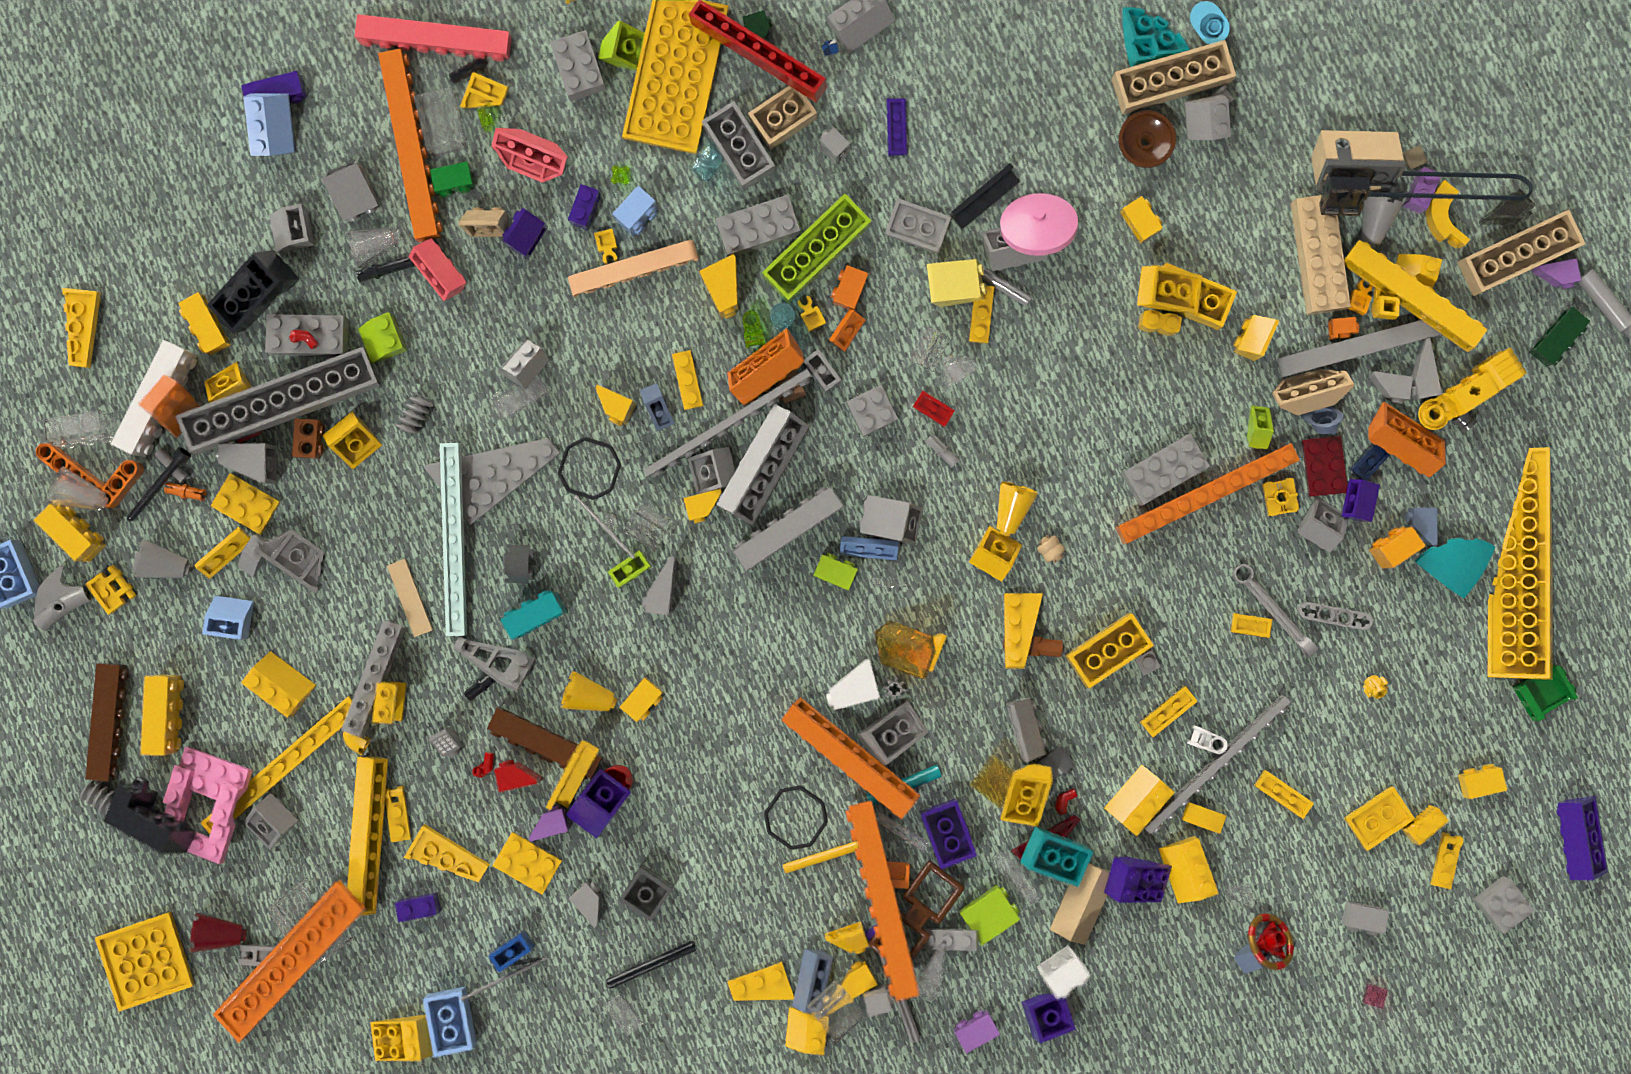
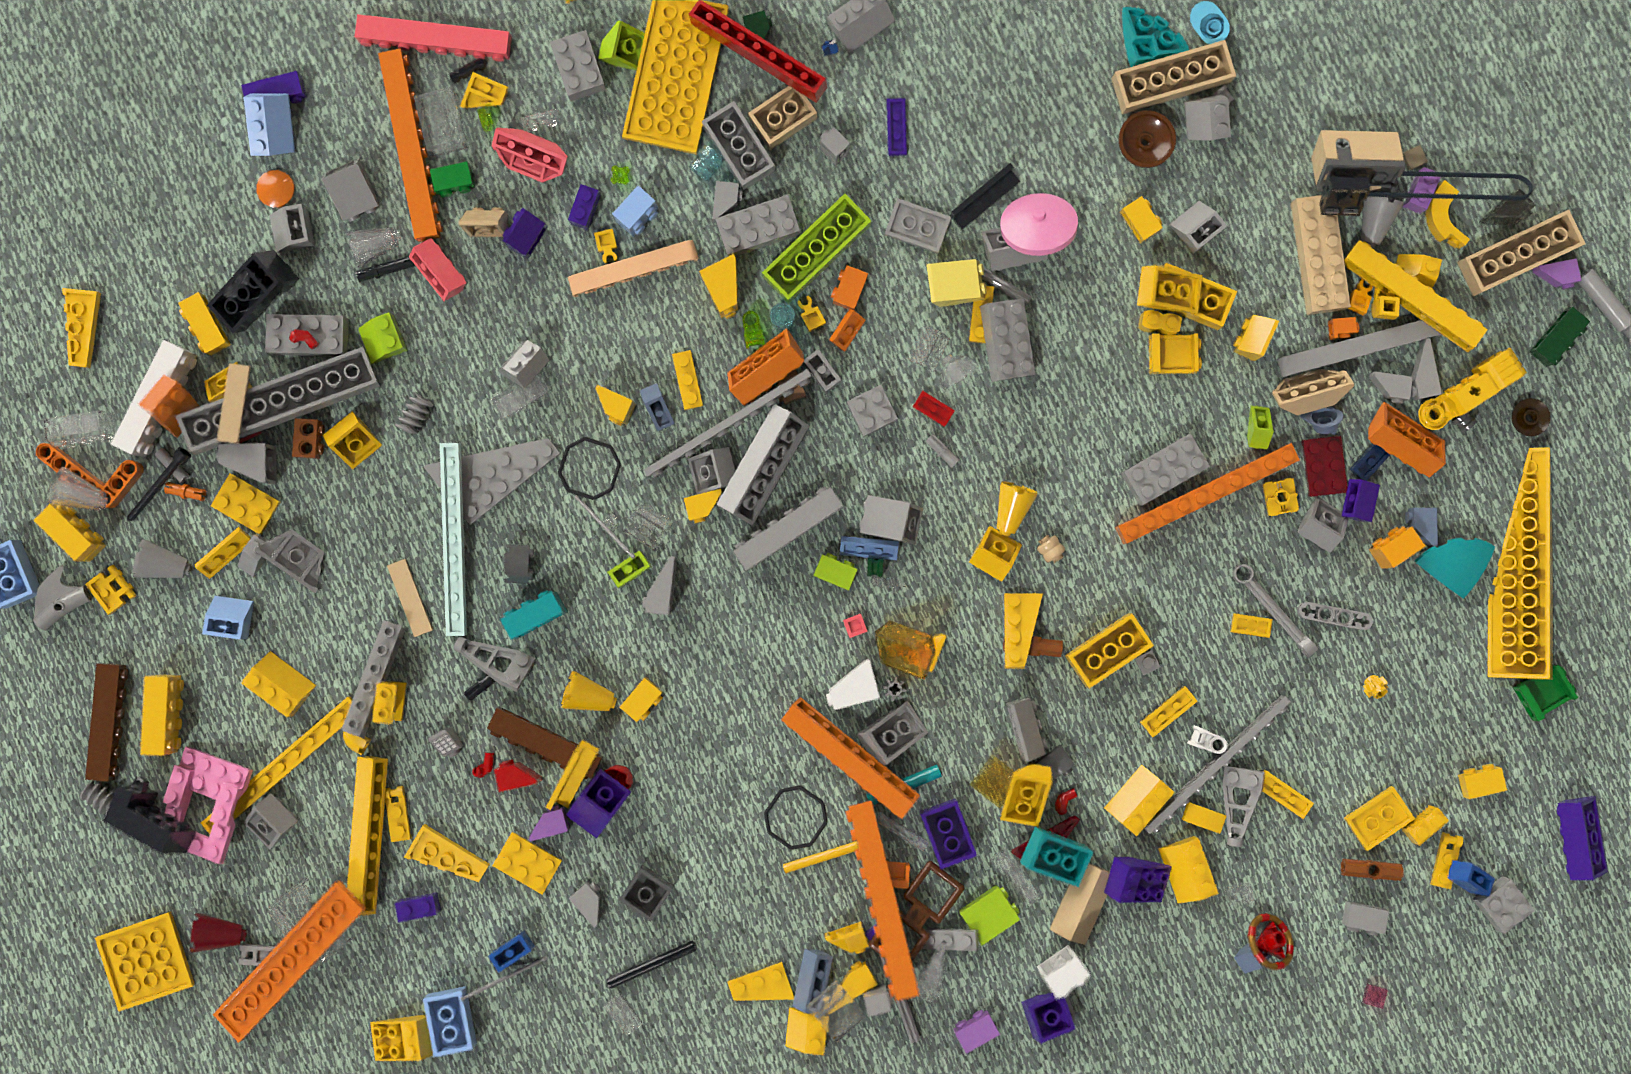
none -> tan tile [217,364,251,444]
none -> orange dish [256,170,295,208]
none -> clear plate [520,109,561,131]
none -> light grey slope [712,181,743,223]
none -> coral plate [843,613,868,638]
none -> dark green wheel [867,558,883,577]
none -> light grey brick [980,298,1035,382]
none -> yellow panel [1149,333,1202,374]
none -> light grey slope [1169,201,1227,254]
none -> light grey plate [1222,765,1265,847]
none -> dark orange piece [1340,858,1404,881]
none -> blue brick [1447,860,1495,896]
none -> dark brown dish [1511,398,1550,437]

